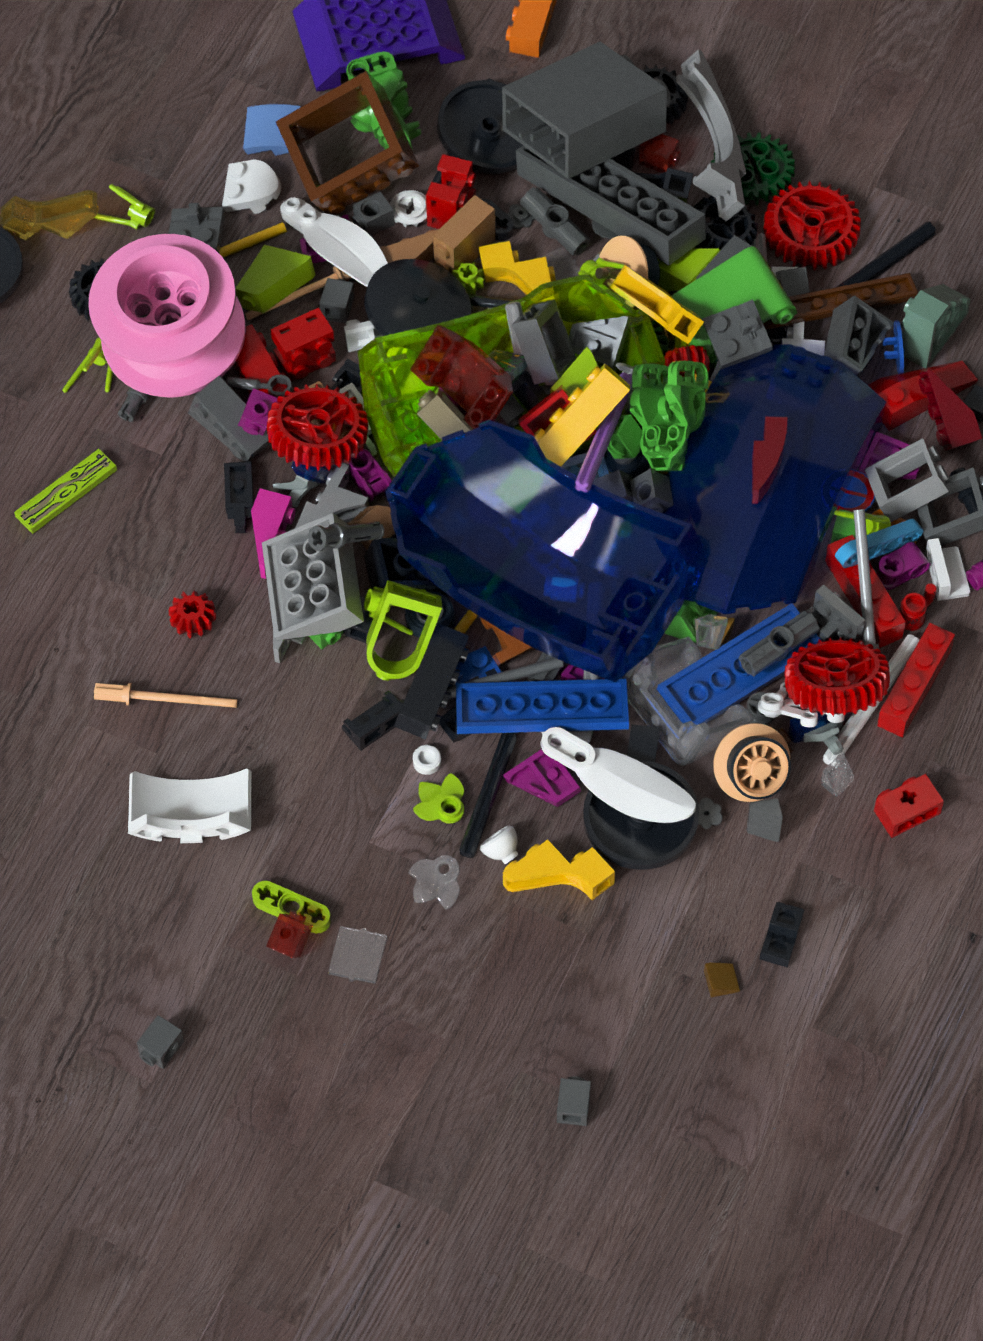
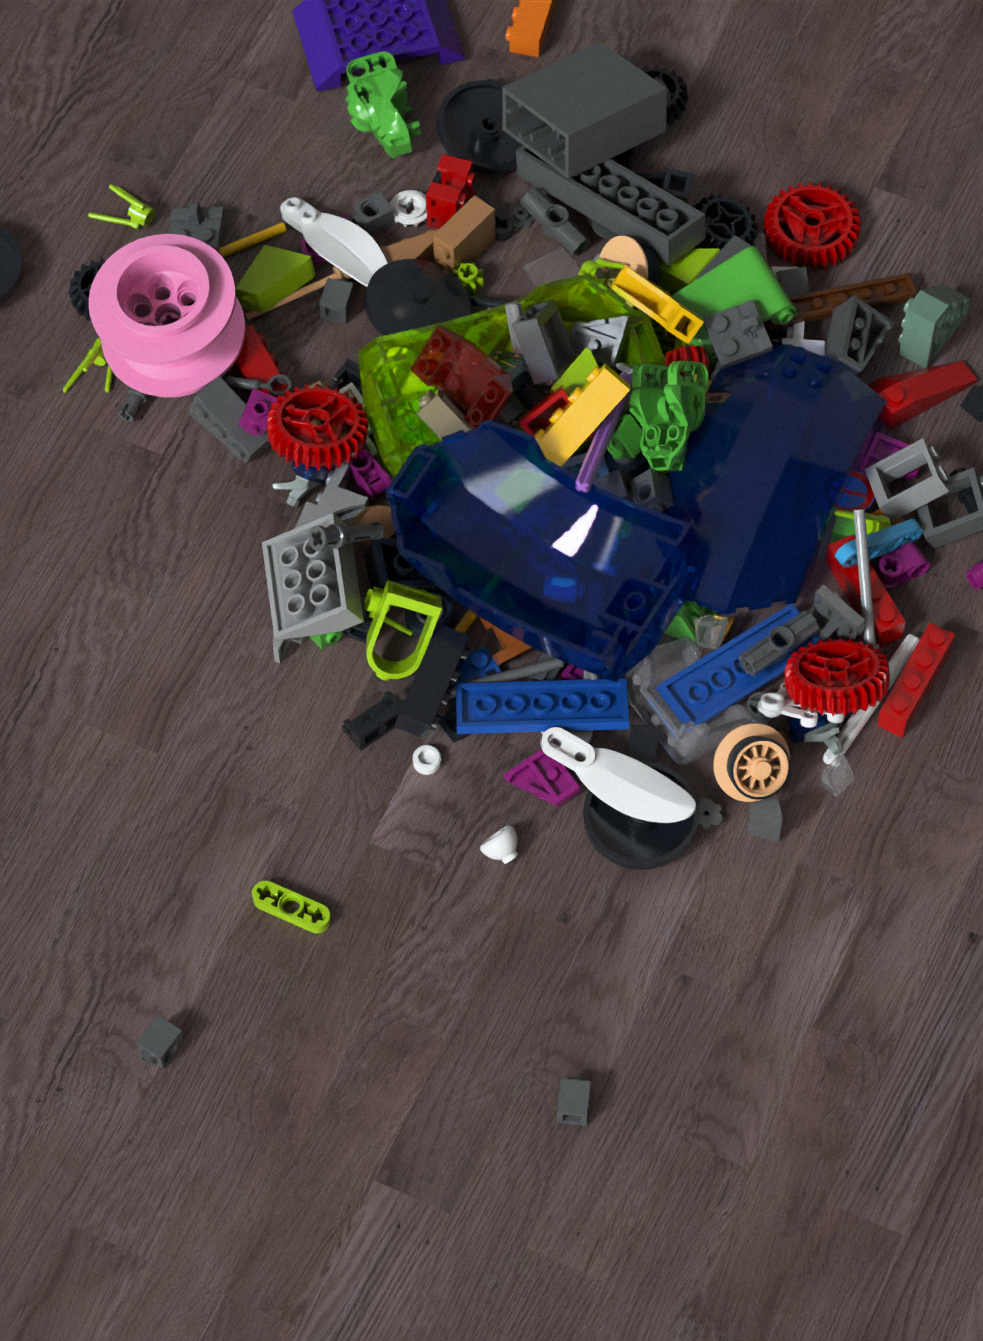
clear yellow arch [0,190,98,240] -> none
lime tile [14,449,117,534] -> none
light nougat piece [94,683,238,708] -> none
white panel [128,768,252,843] -> none
red gear [168,589,216,639] -> none
white slope [222,160,281,214] -> none
black hinge [224,461,253,534] -> none
medium blue slope [243,104,301,156] -> none
dark pink slope [251,488,296,579] -> none
clear red brick [266,911,313,958] -> none
red piece [271,307,336,381] -> none
reddish brown window [276,71,419,215] -> none
clear piece [328,926,387,984] -> none
white hips [344,319,391,353] -> none
clear plate [408,855,460,910] -> none
lime plate [413,773,464,824] -> none
black axle [459,733,516,858] -> none
yellow arch [479,241,561,304] -> none
yellow arch [503,839,615,900] -> none
clear red brick [639,134,681,173] -> none
light grey slope [676,49,746,221] -> none
pearl gold slope [704,963,740,998] -> none
dark green gear [711,132,795,205] -> none
dark red slope [752,417,788,504] -> none
black slope [759,902,805,968] -> none
black axle [836,222,936,287] -> none
red brick [874,774,944,838] -> none
blue piece [882,320,904,374] -> none
red piece [899,583,936,631] -> none
dark red slope [919,369,983,451] -> none
white panel [925,538,970,601] -> none

